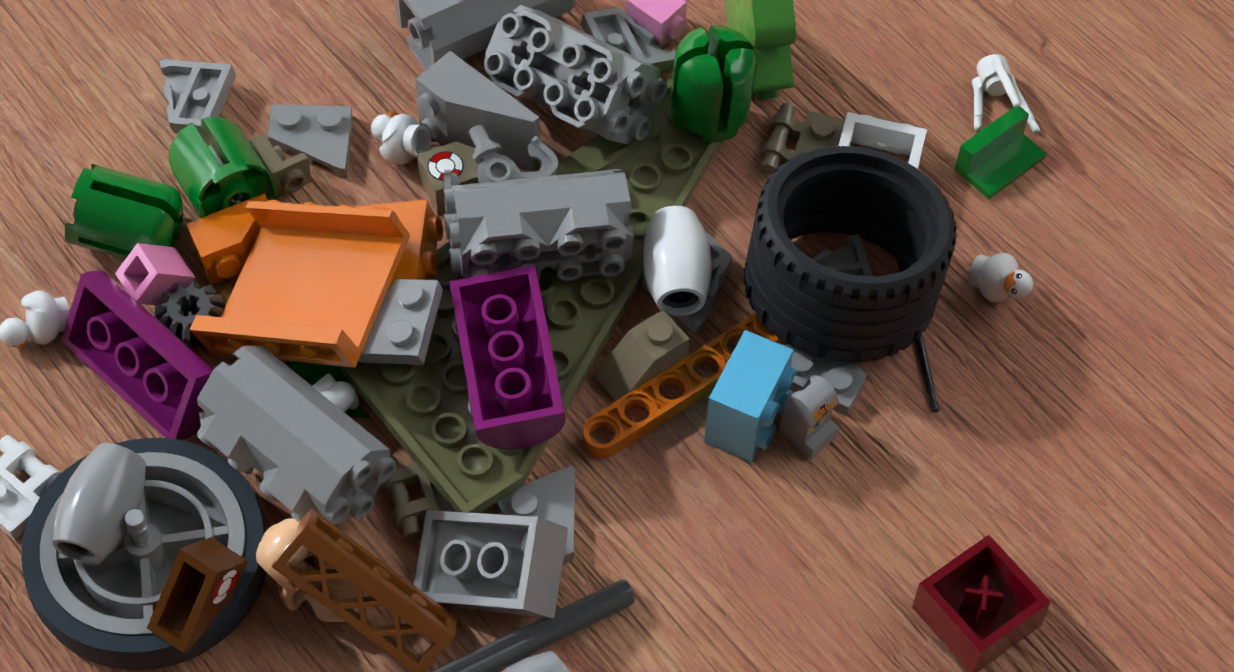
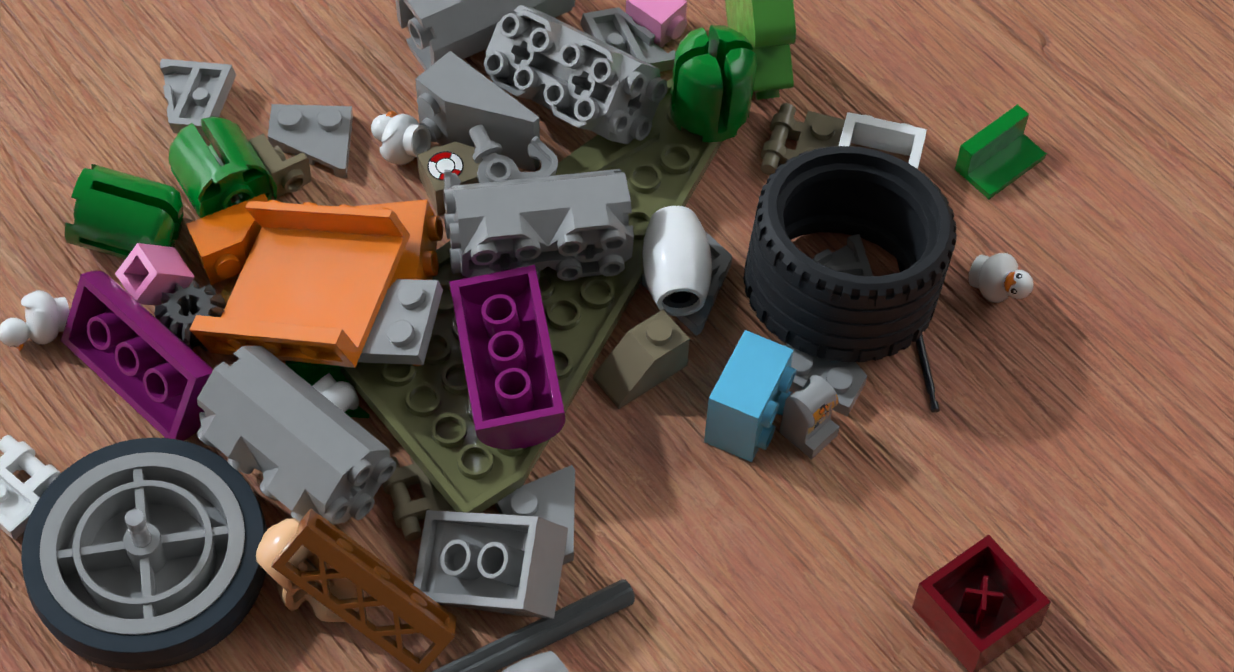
light grey piece [53,443,146,565] -> none
reddish brown slope [147,537,248,653] -> none
orange beam [583,312,786,459] -> none
white plant [971,54,1040,134] -> none

